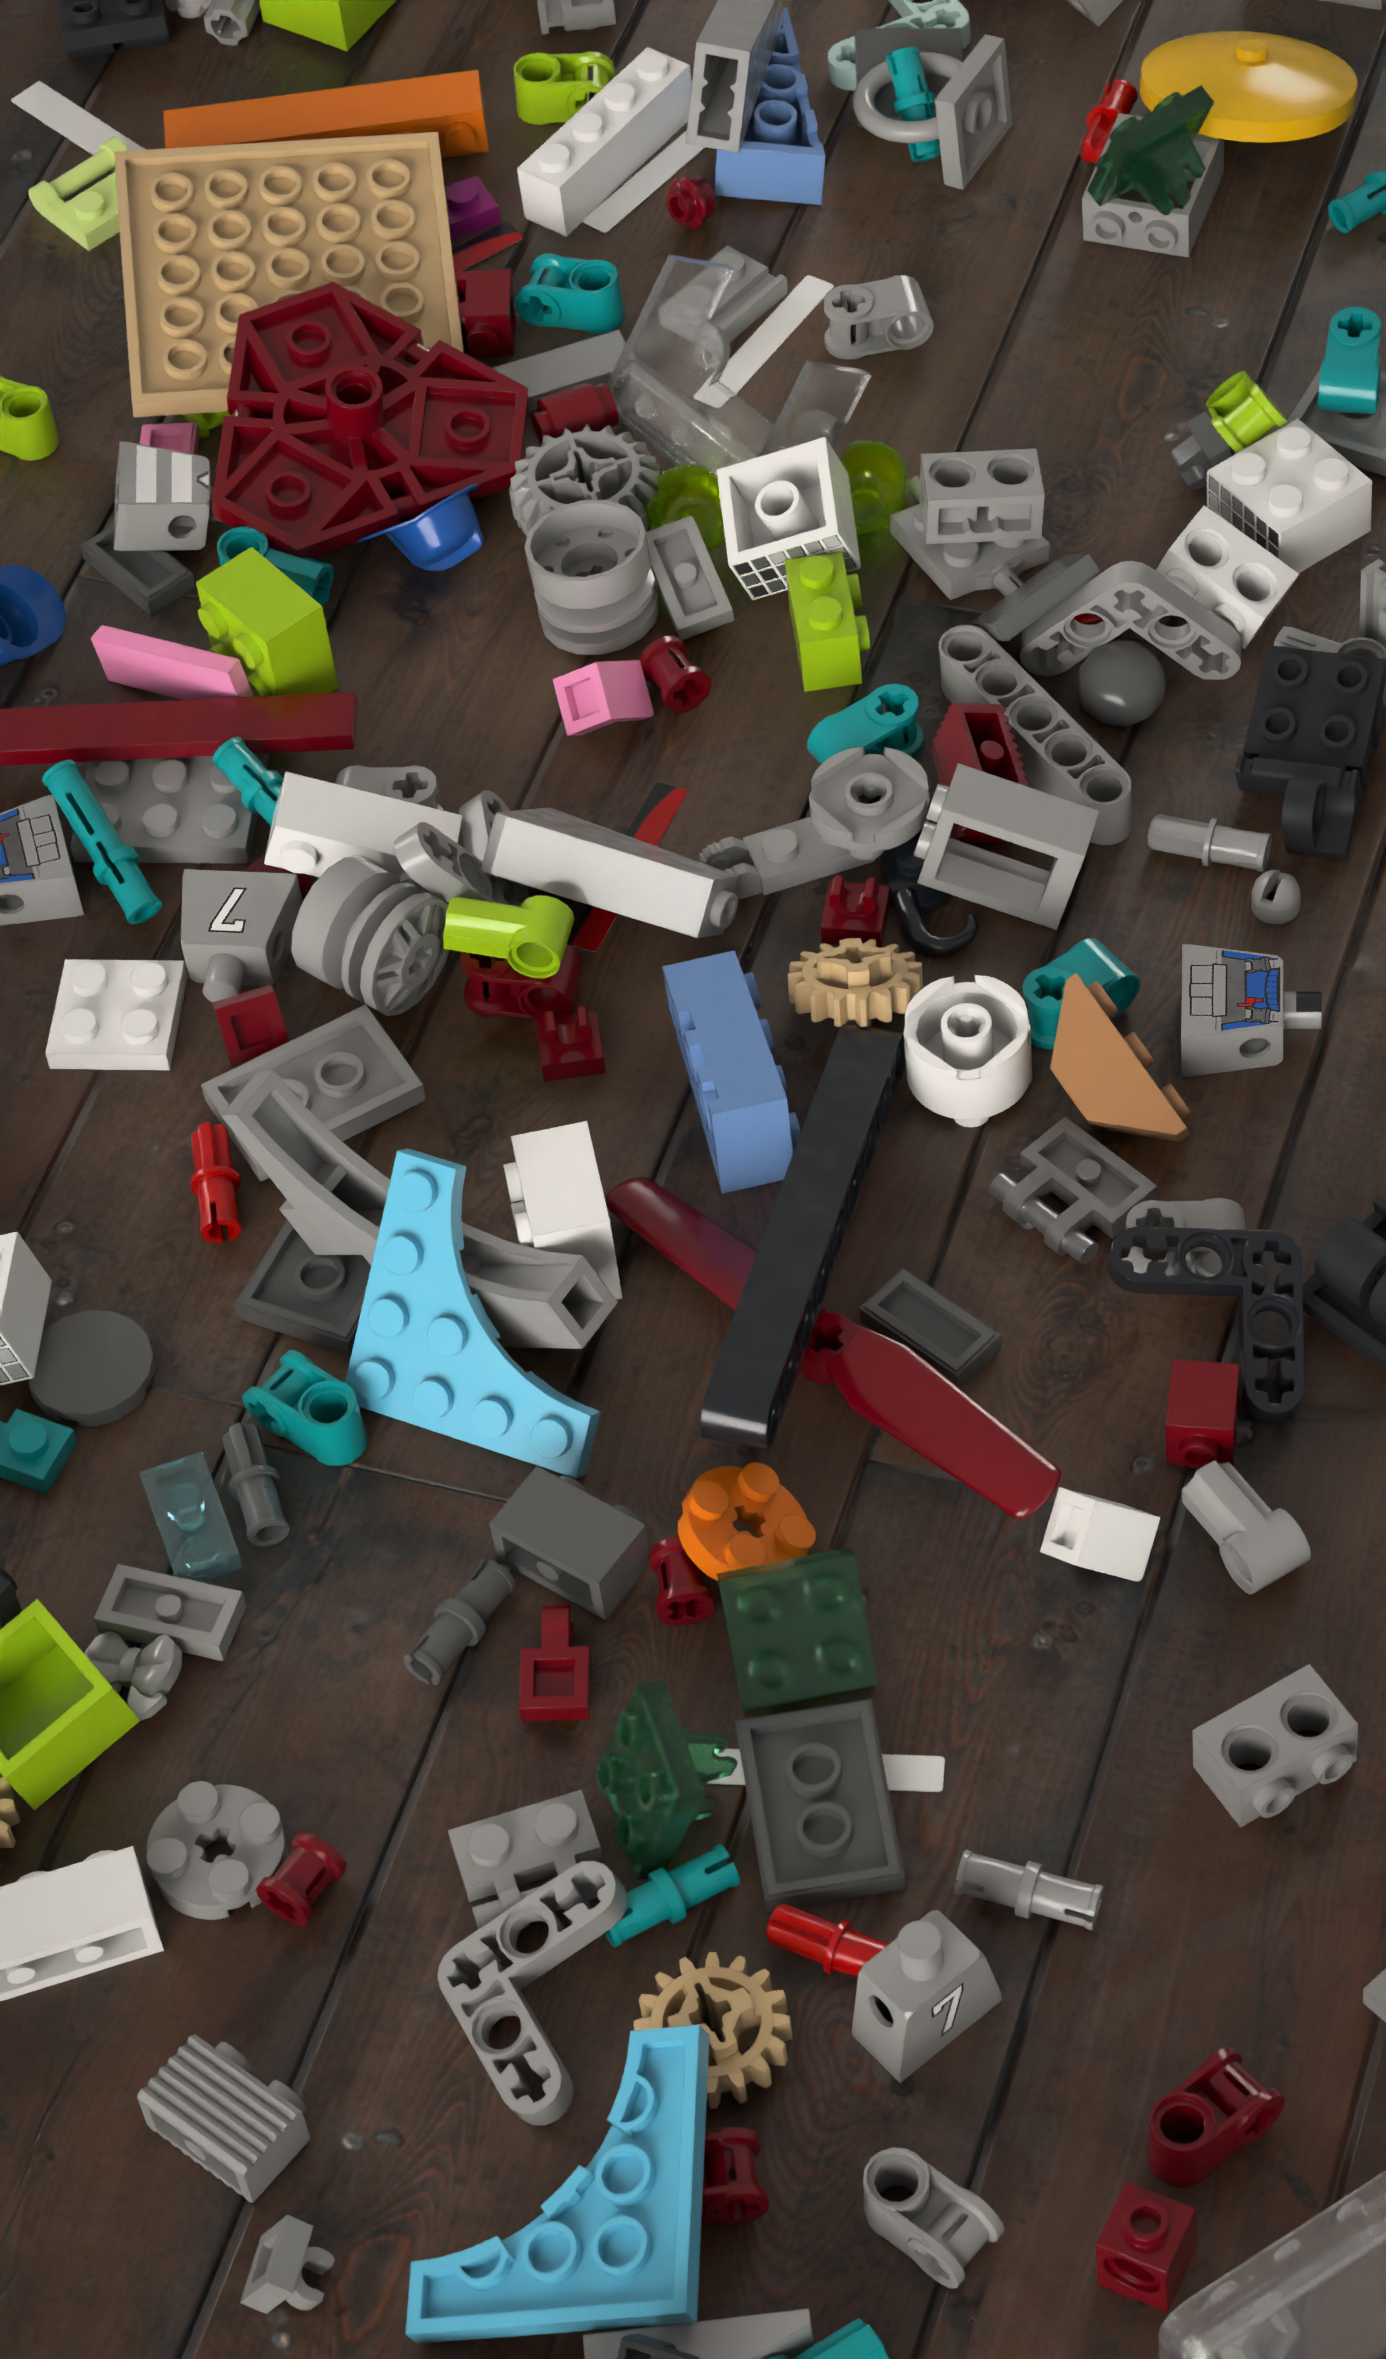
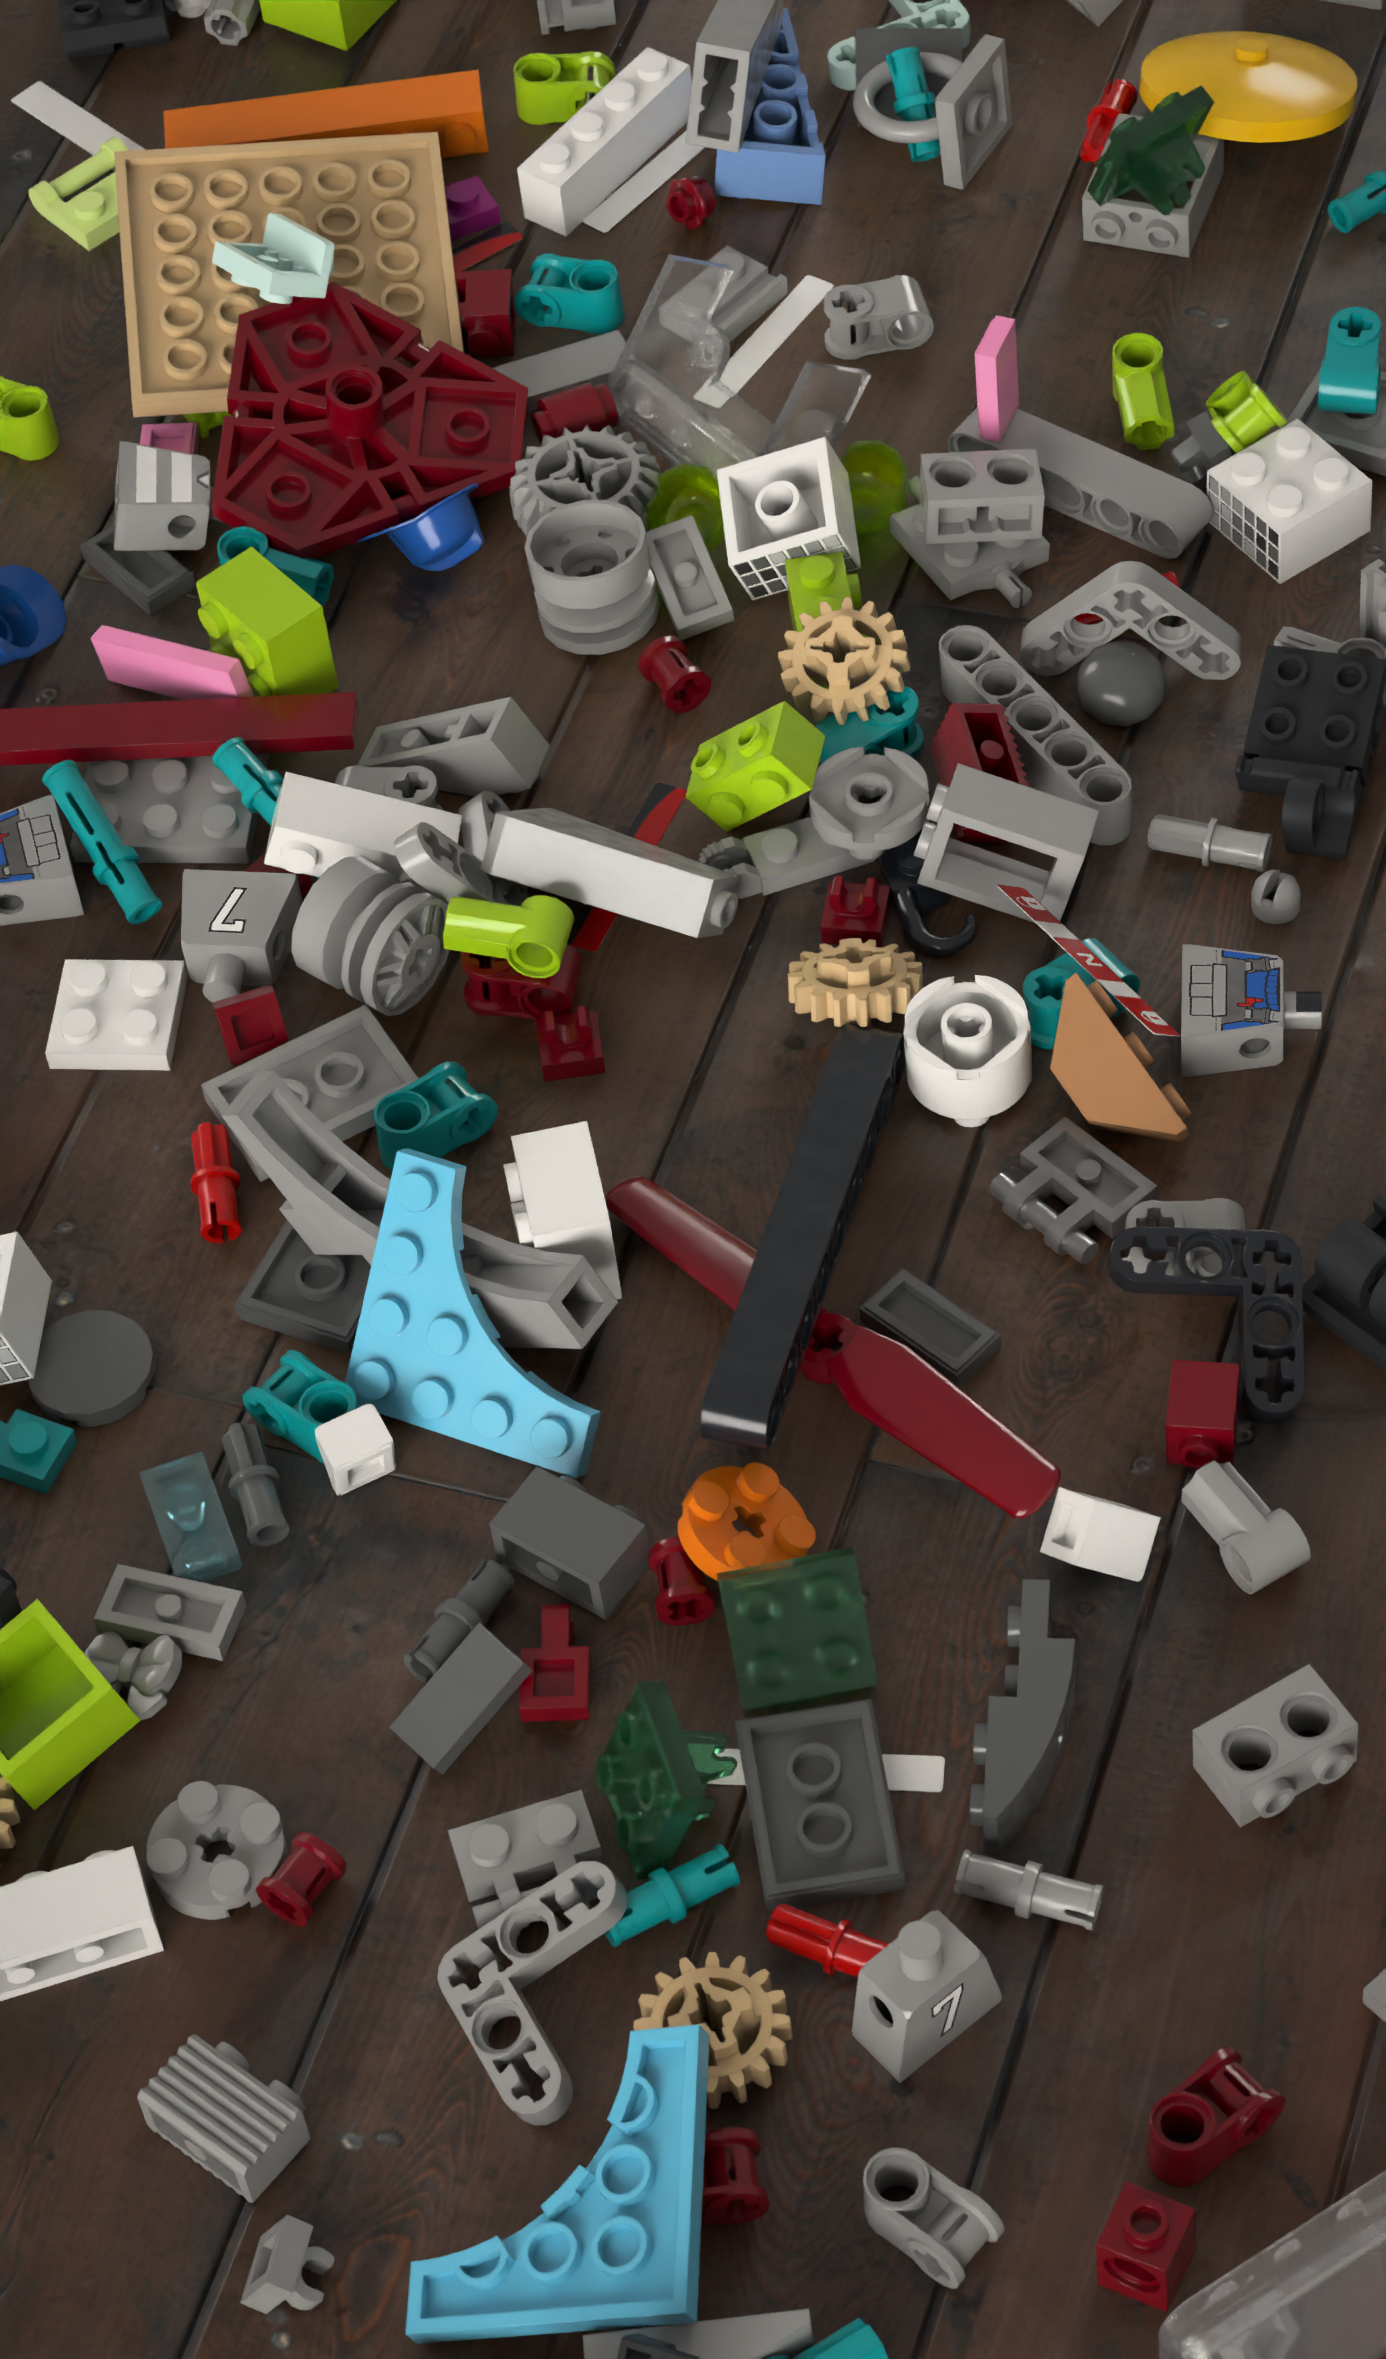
bright pink panel [553,660,654,736] -> none
medium blue wedge [662,950,801,1194] -> none
dark grey tile [969,553,1100,641] -> none
white brick [1156,505,1299,649] -> none
none -> light aqua bracket [212,213,335,304]
none -> white slope [315,1404,396,1495]
none -> light grey slope [358,697,550,796]
none -> teal piece [374,1062,498,1171]
none -> dark grey tile [389,1623,533,1775]
none -> lime brick [685,701,825,832]
none -> tan gear [778,597,911,725]
none -> light grey beam [947,407,1214,559]
none -> dark grey slope [970,1579,1077,1854]
none -> bright pink tile [975,315,1019,443]
none -> red sticker [997,884,1180,1037]
none -> lime piece [1112,333,1174,451]

